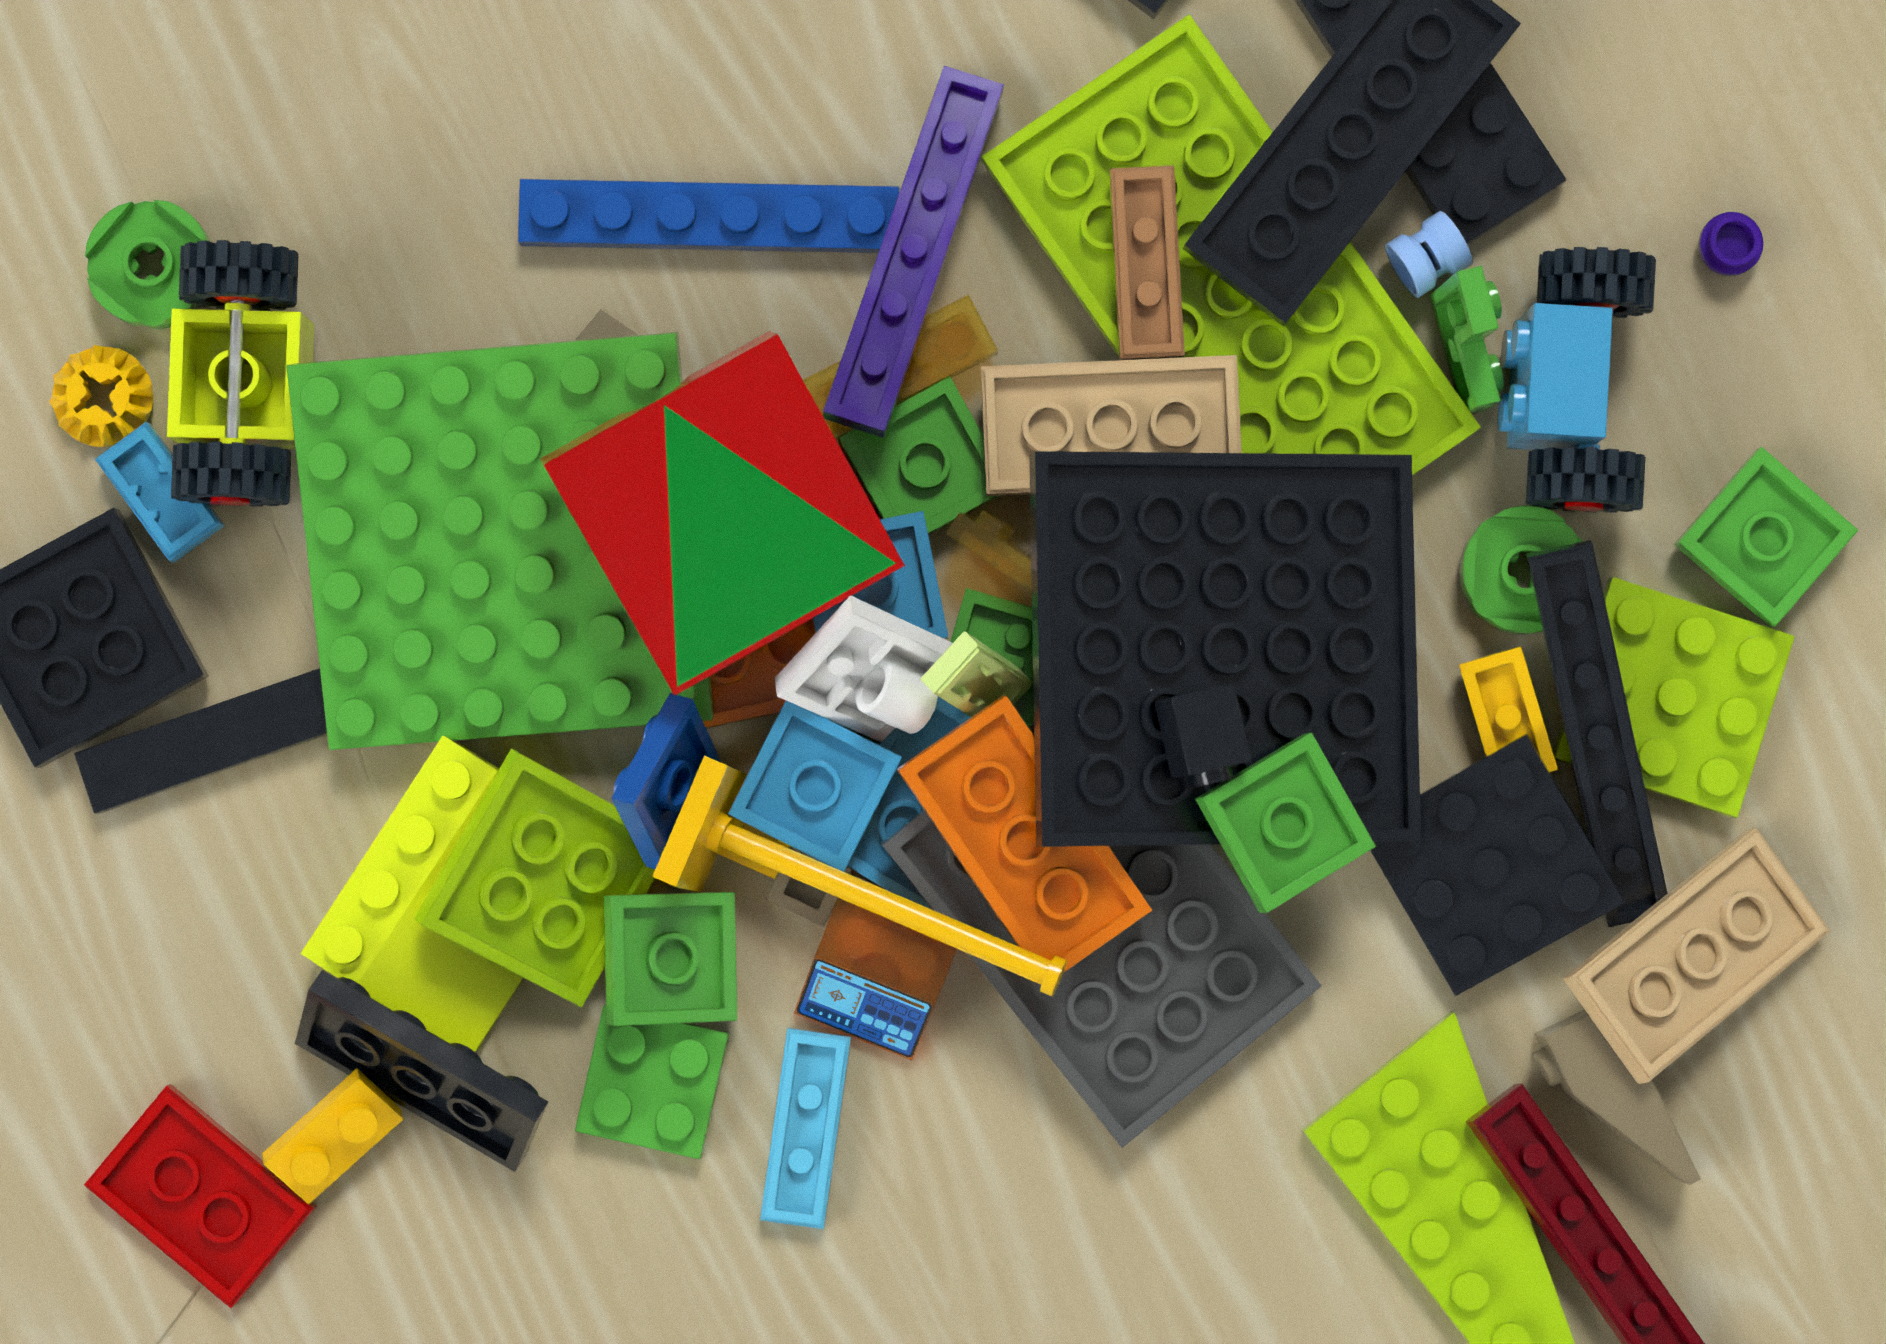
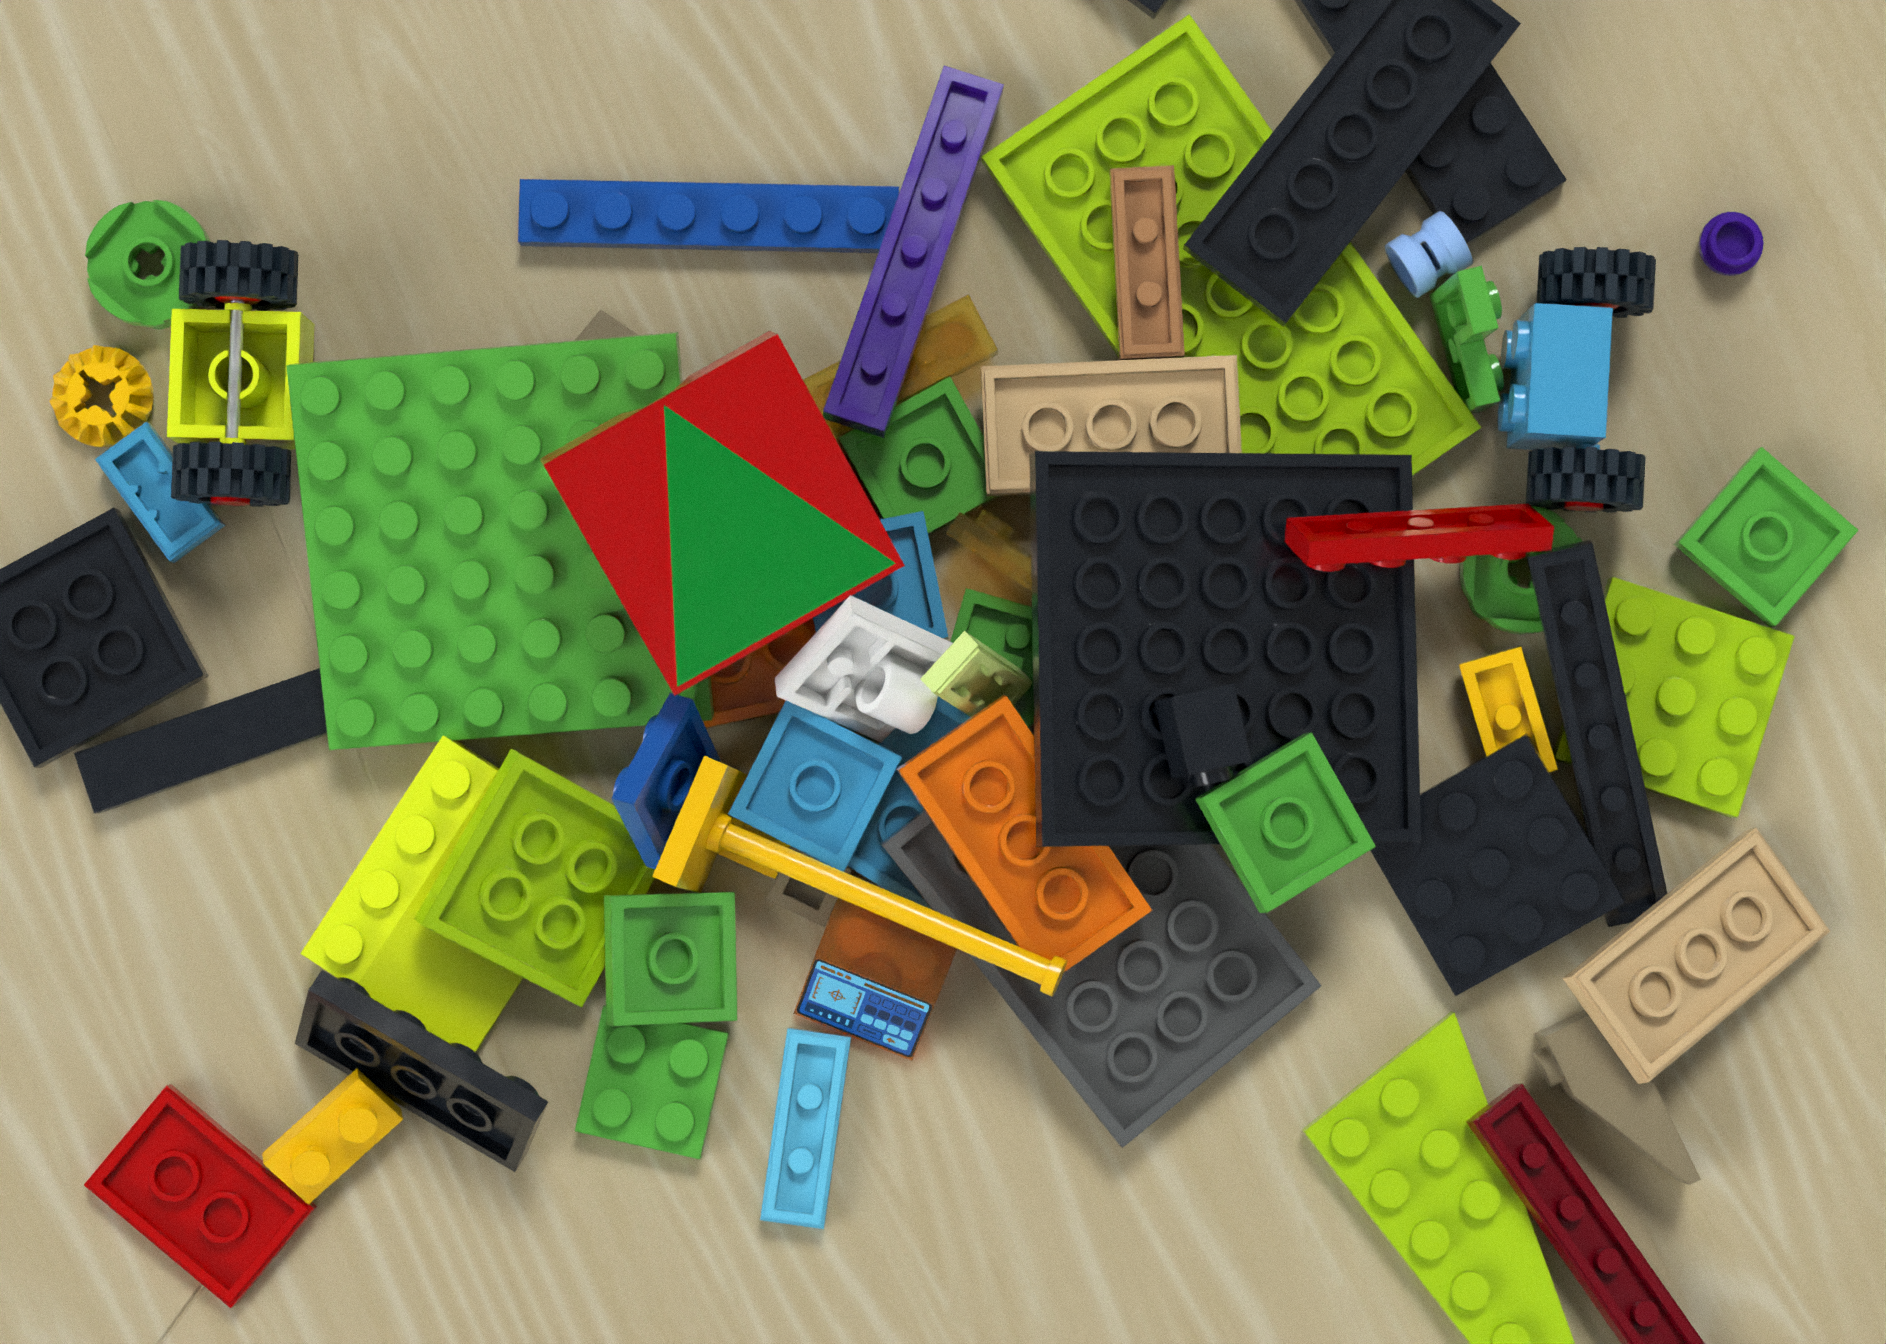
none -> red plate [1285,503,1554,572]

